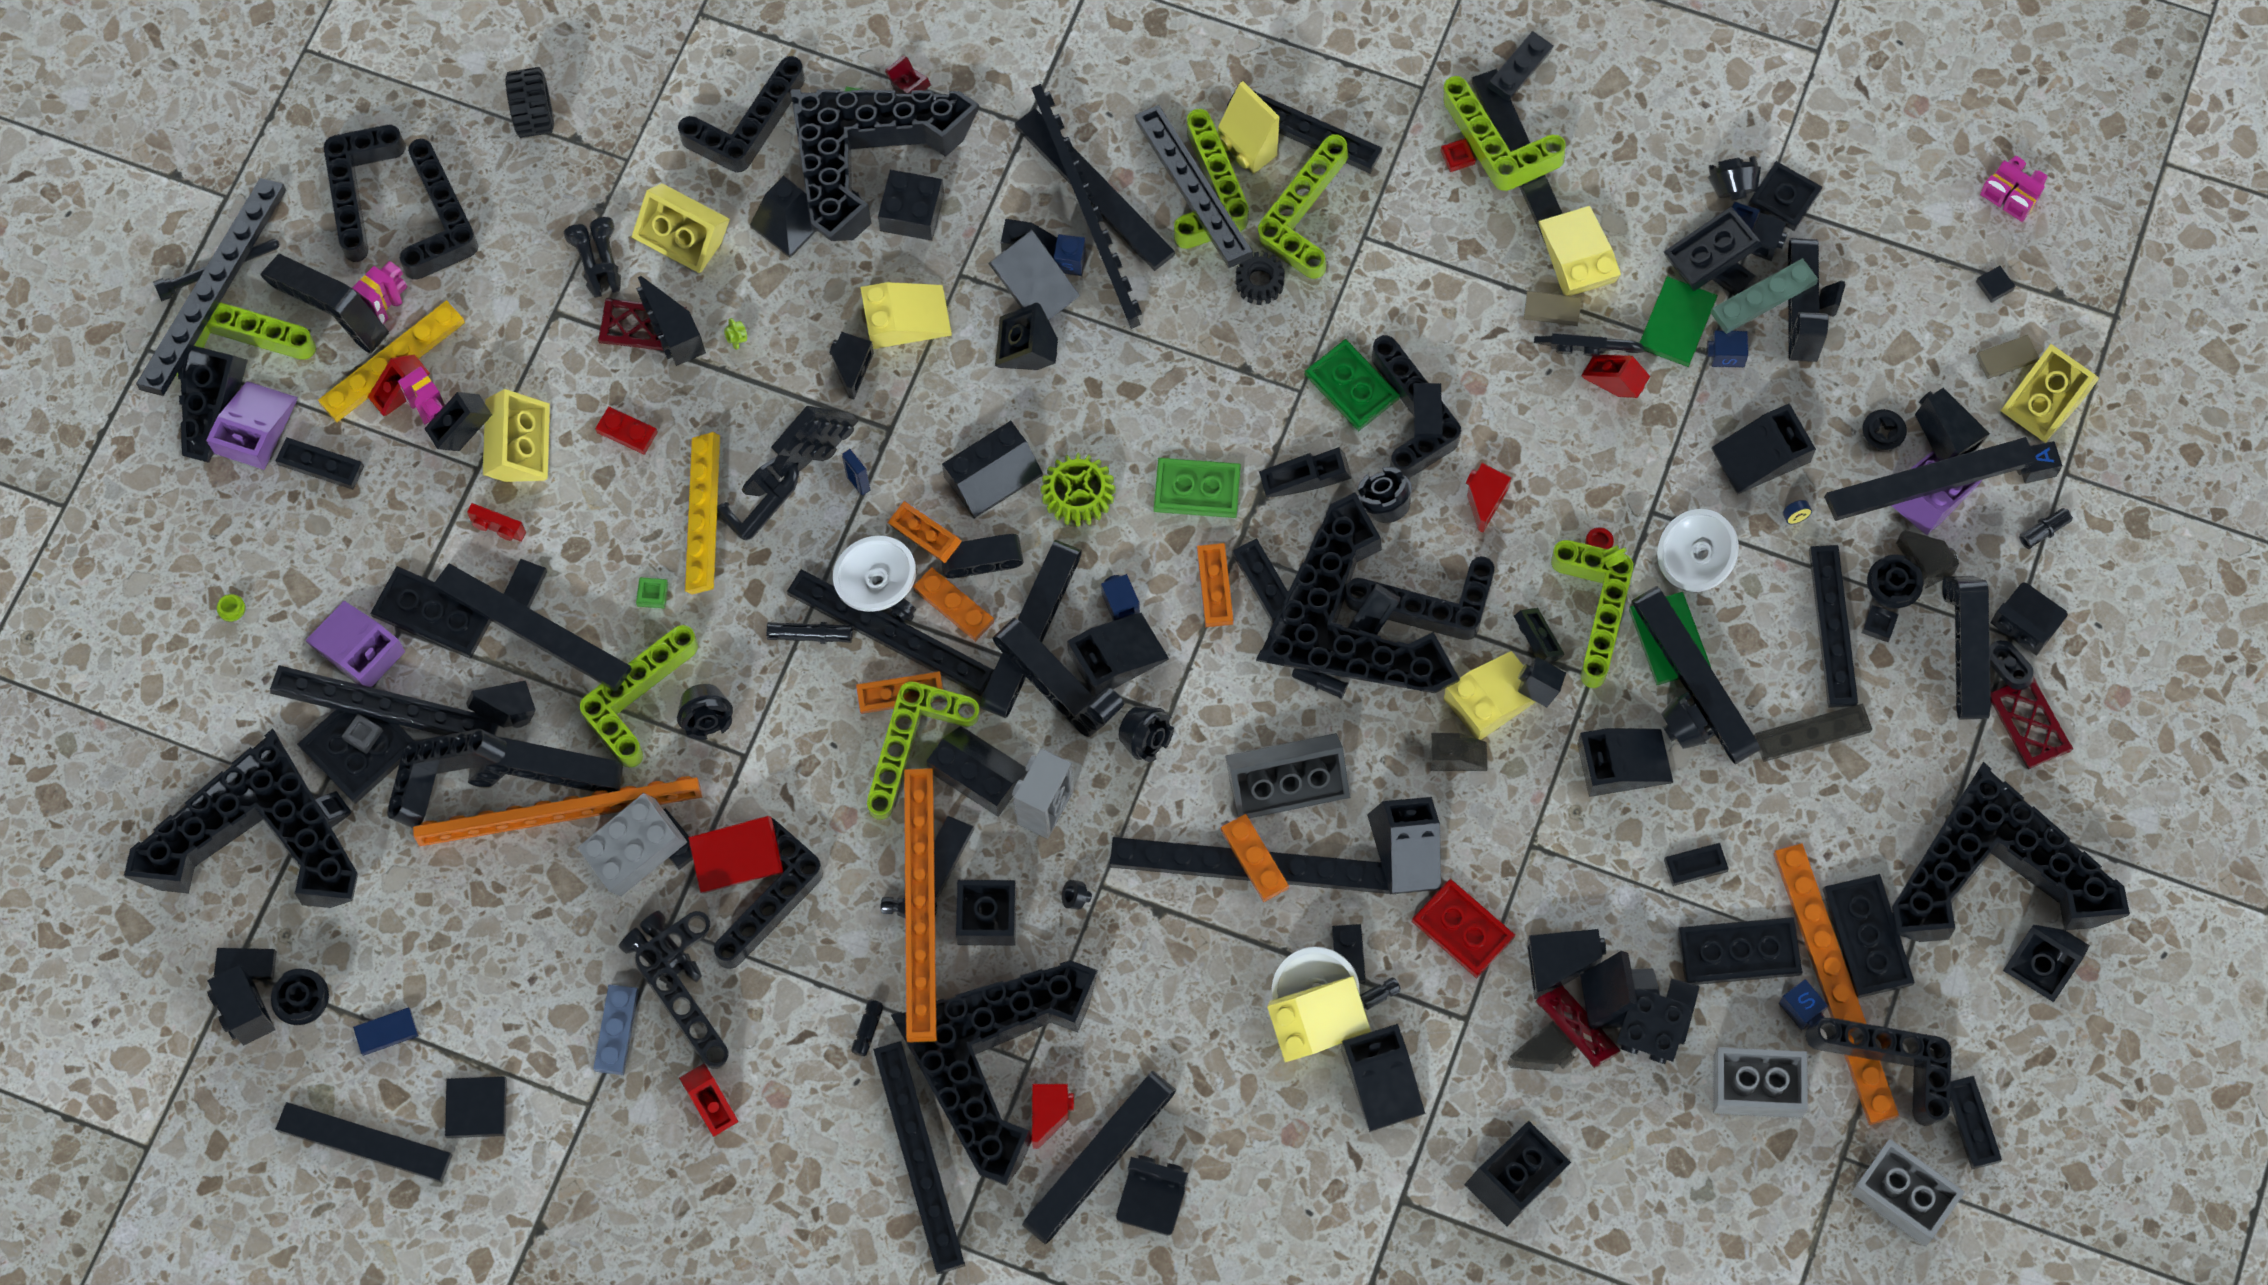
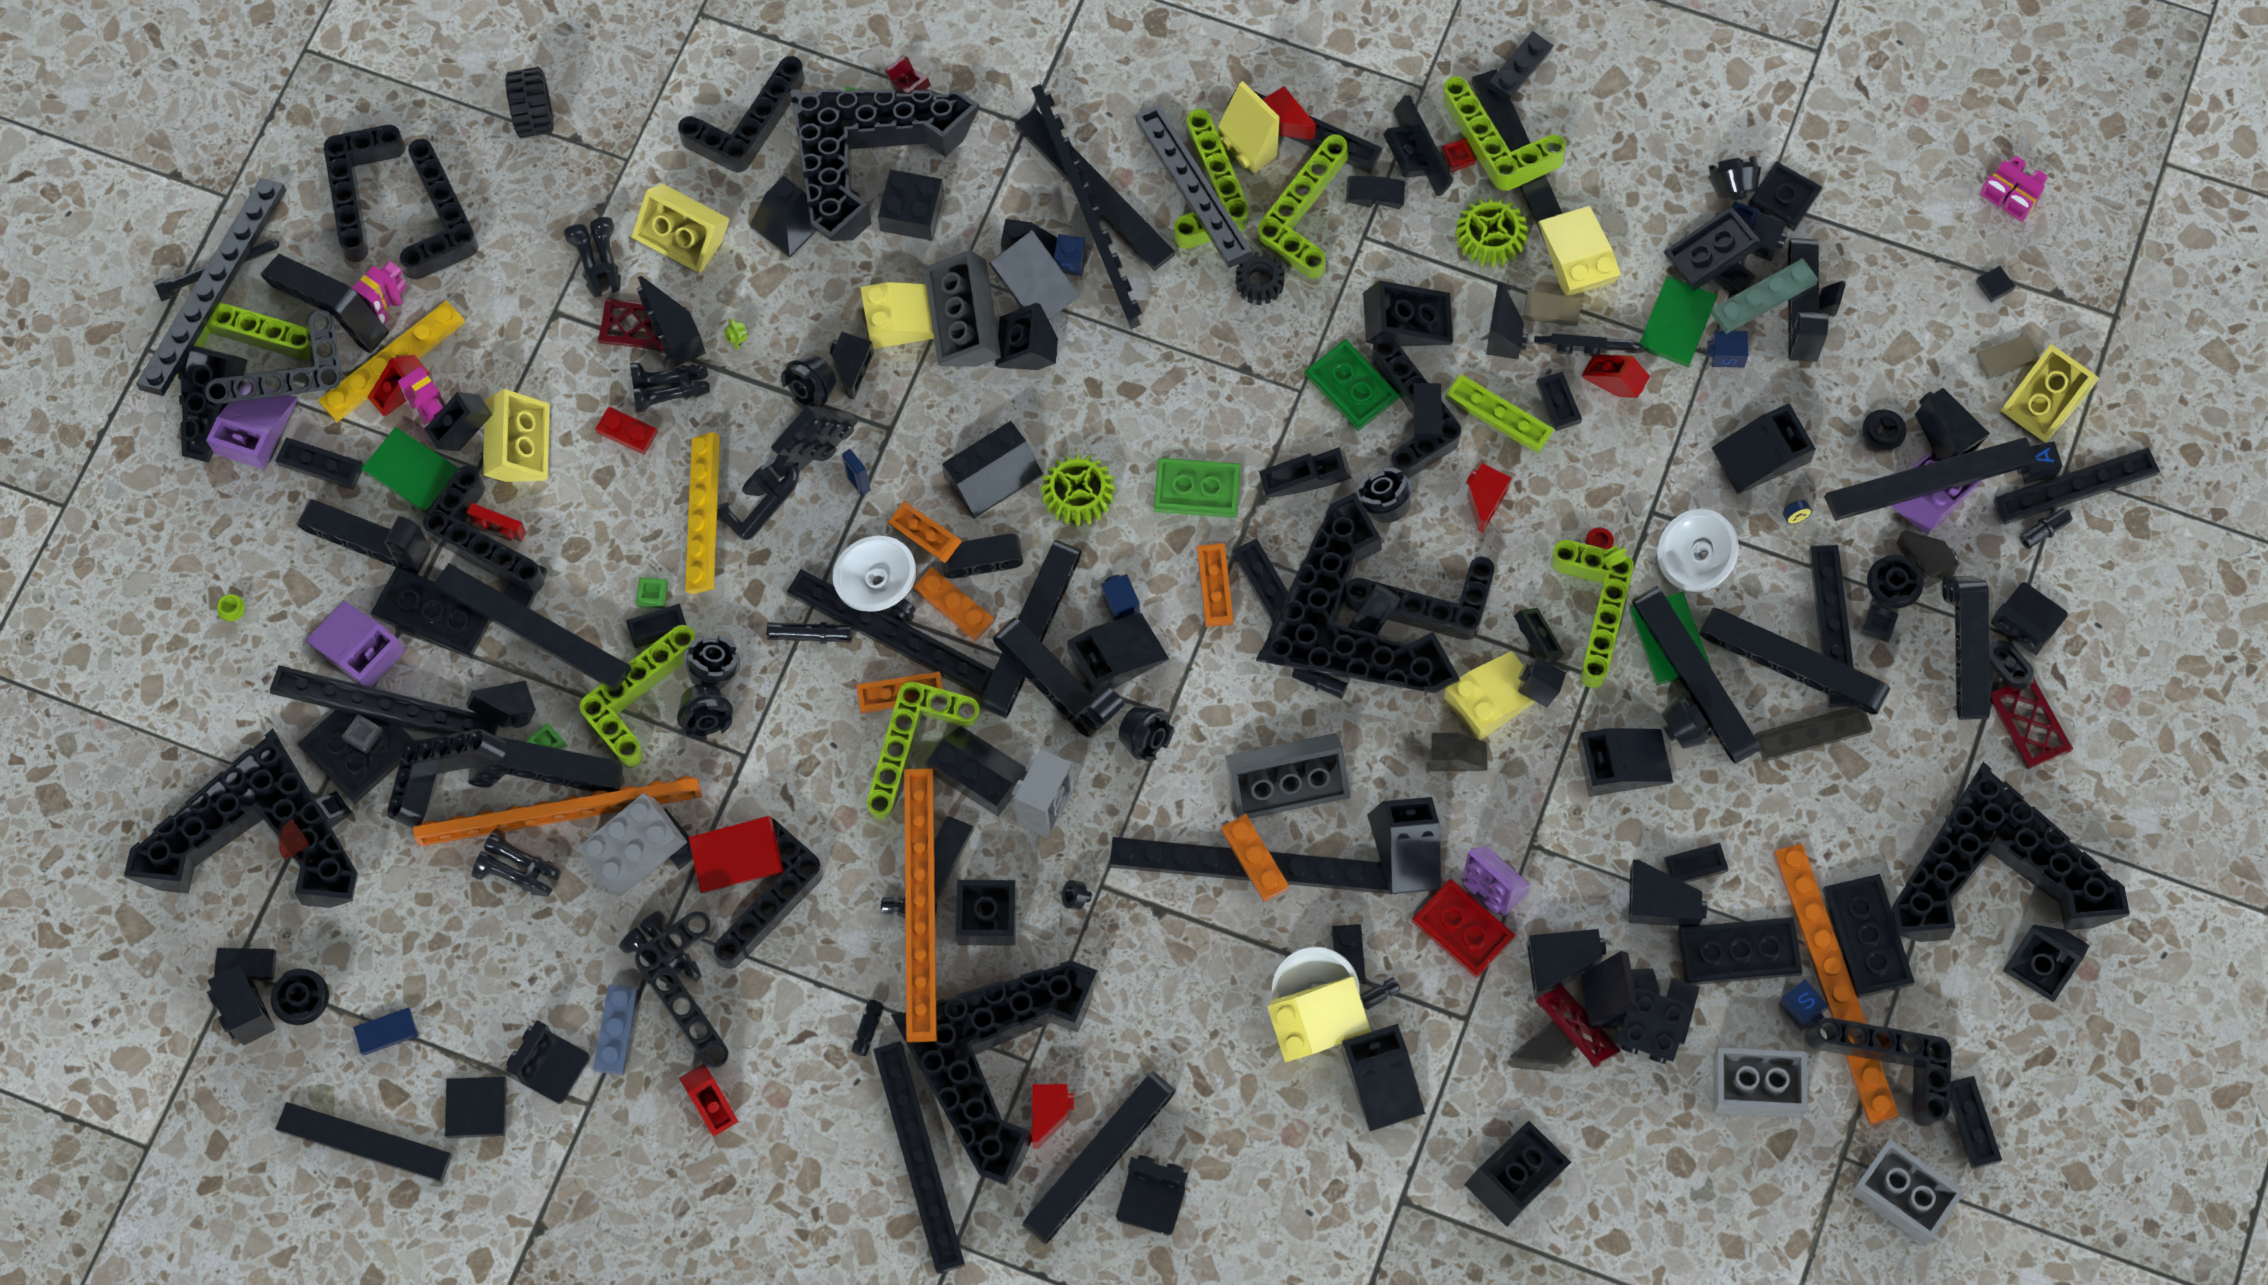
none -> black beam [202,310,342,404]
none -> clear red tile [278,820,309,860]
none -> black beam [296,499,431,574]
none -> green tile [361,427,459,514]
none -> black beam [423,466,545,593]
none -> black piece [471,828,561,897]
none -> black bracket [506,1020,590,1104]
none -> bright green tile [526,723,567,749]
none -> black tile [626,603,687,648]
none -> black piece [630,362,710,413]
none -> black cone [684,635,740,689]
none -> black cone [781,355,836,409]
none -> dark grey slope [924,250,1001,366]
none -> red slope [1262,86,1316,140]
none -> black slope [1346,175,1405,209]
none -> black slope [1363,280,1453,346]
none -> black bracket [1383,95,1453,196]
none -> lime plate [1445,374,1554,454]
none -> lime gear [1455,196,1528,268]
none -> medium lavender slope [1462,846,1530,917]
none -> black slope [1486,282,1528,360]
none -> black plate [1536,371,1582,431]
none -> black slope [1629,859,1707,927]
none -> black beam [1699,608,1890,715]
none -> black tile [1993,447,2160,525]

